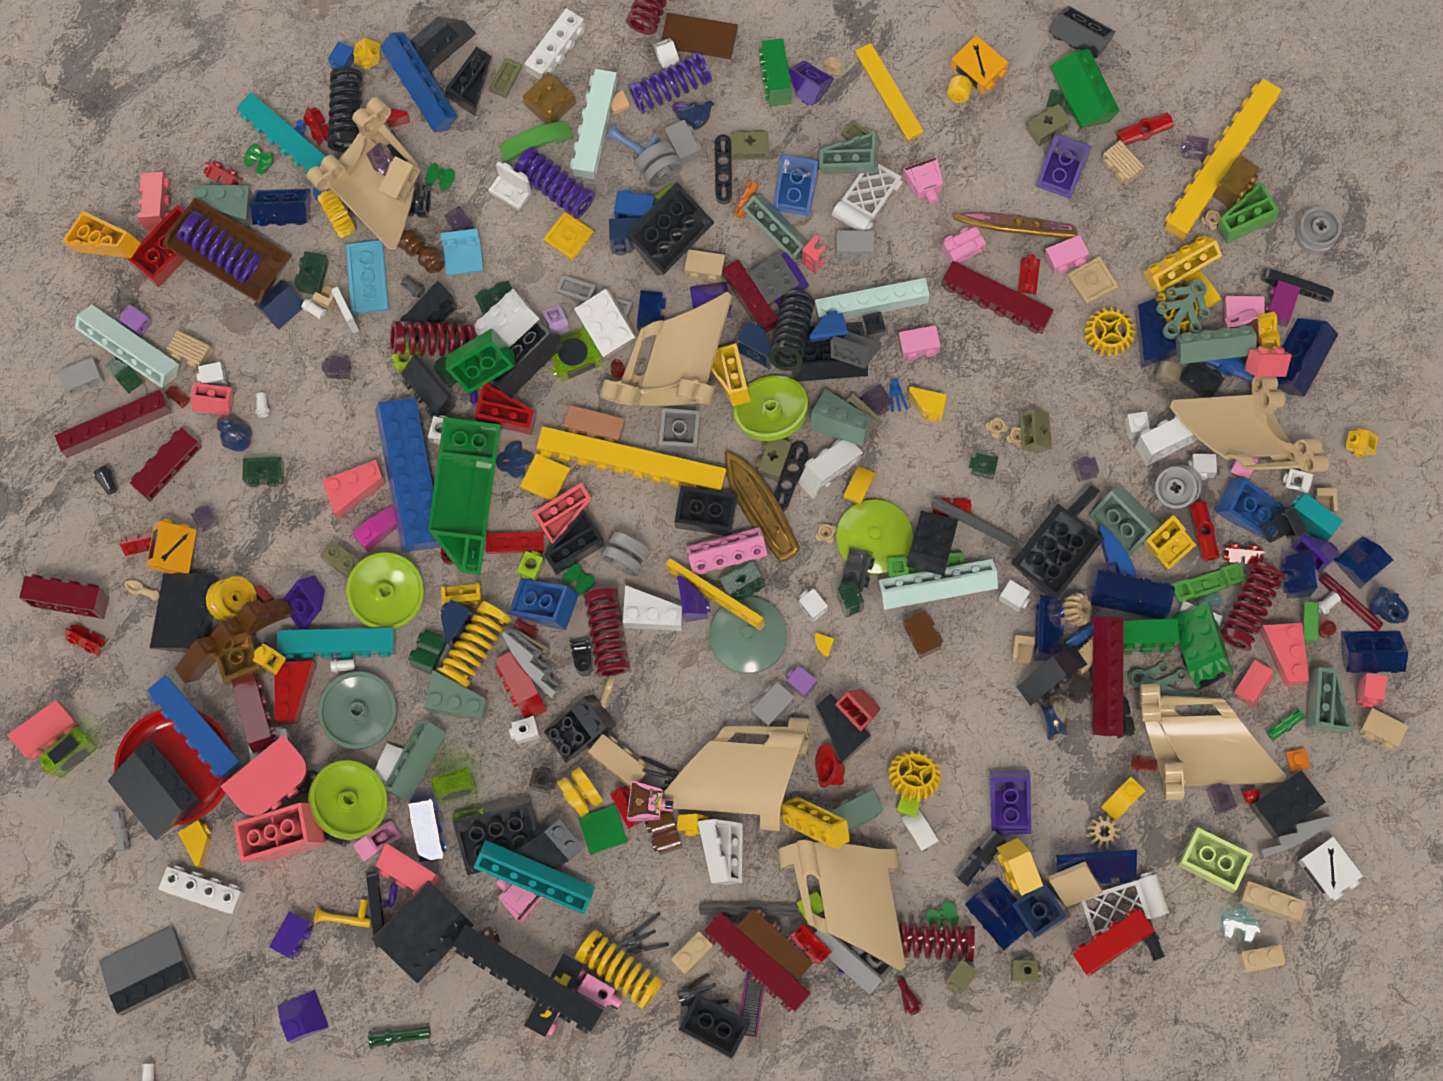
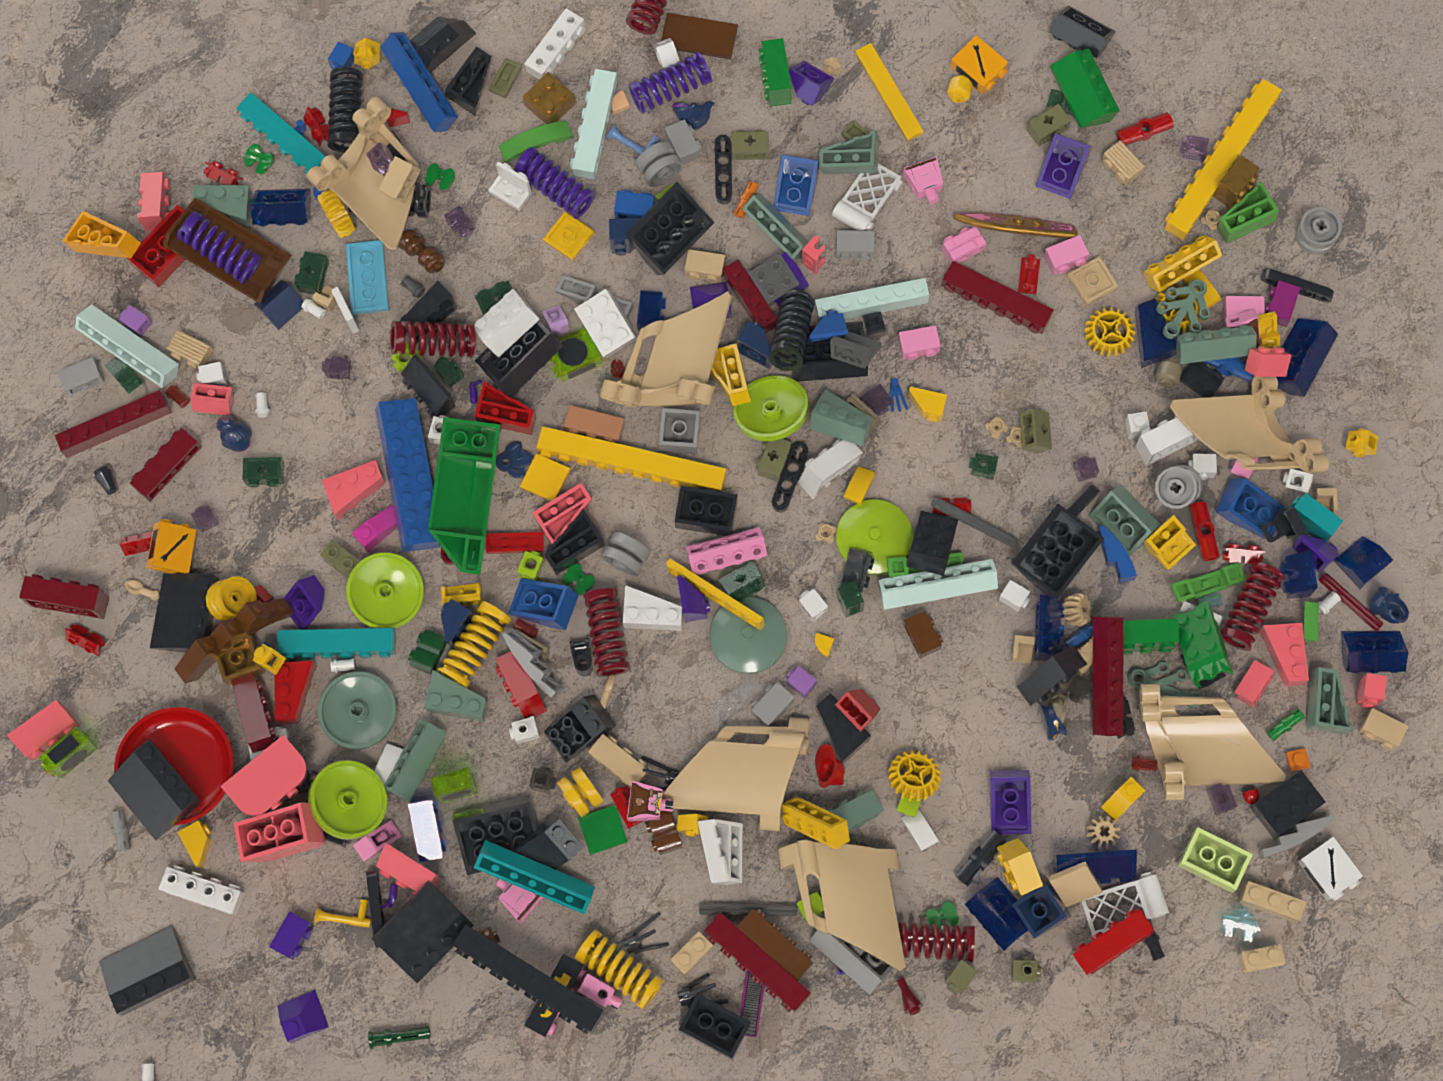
blue brick [147,675,243,780] -> none
medium azure bracket [440,229,483,276] -> none
green brick [445,328,514,394] -> none
pearl gold piece [725,451,800,562] -> none
red hinge [791,923,832,965] -> none
clear blue slope [1090,569,1175,619] -> none
clear red pin [1318,620,1336,638] -> none

